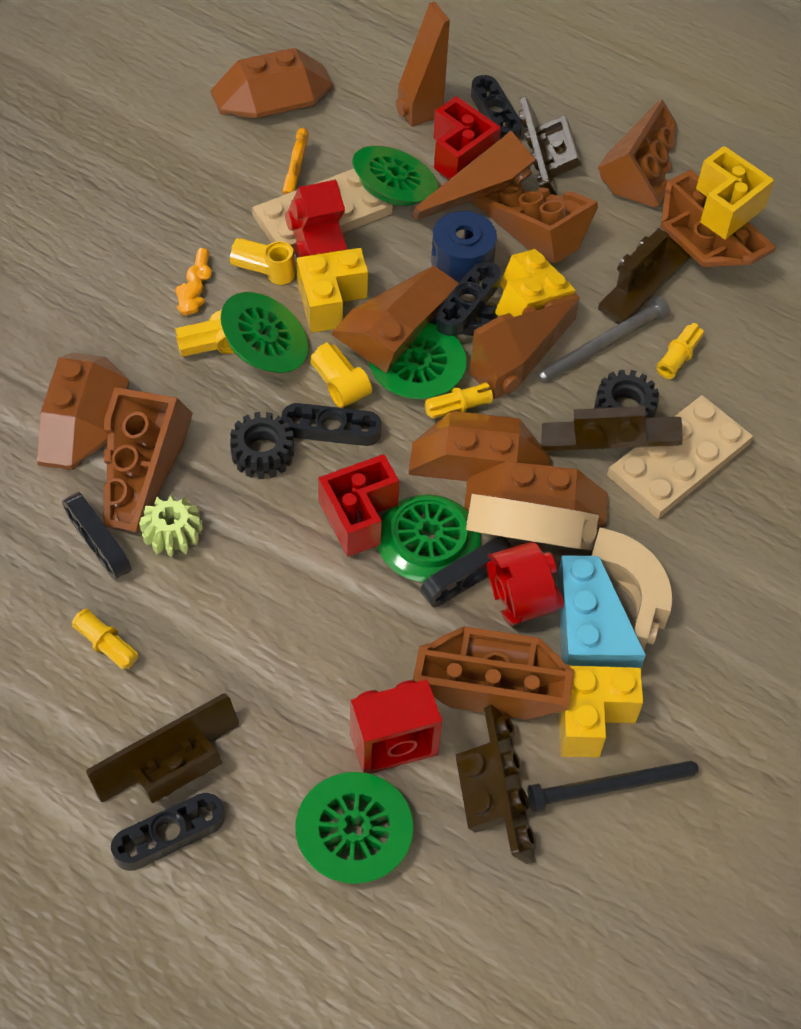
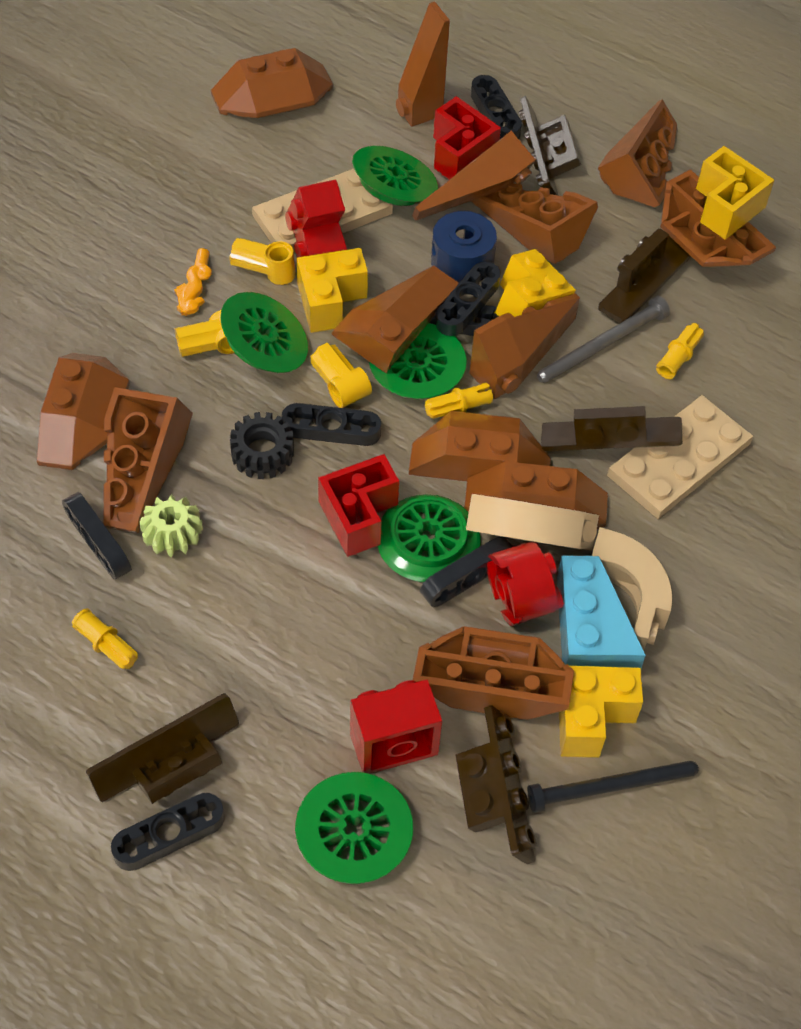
light orange animal [282,128,309,195] -> none
black tyre [594,369,659,418] -> none

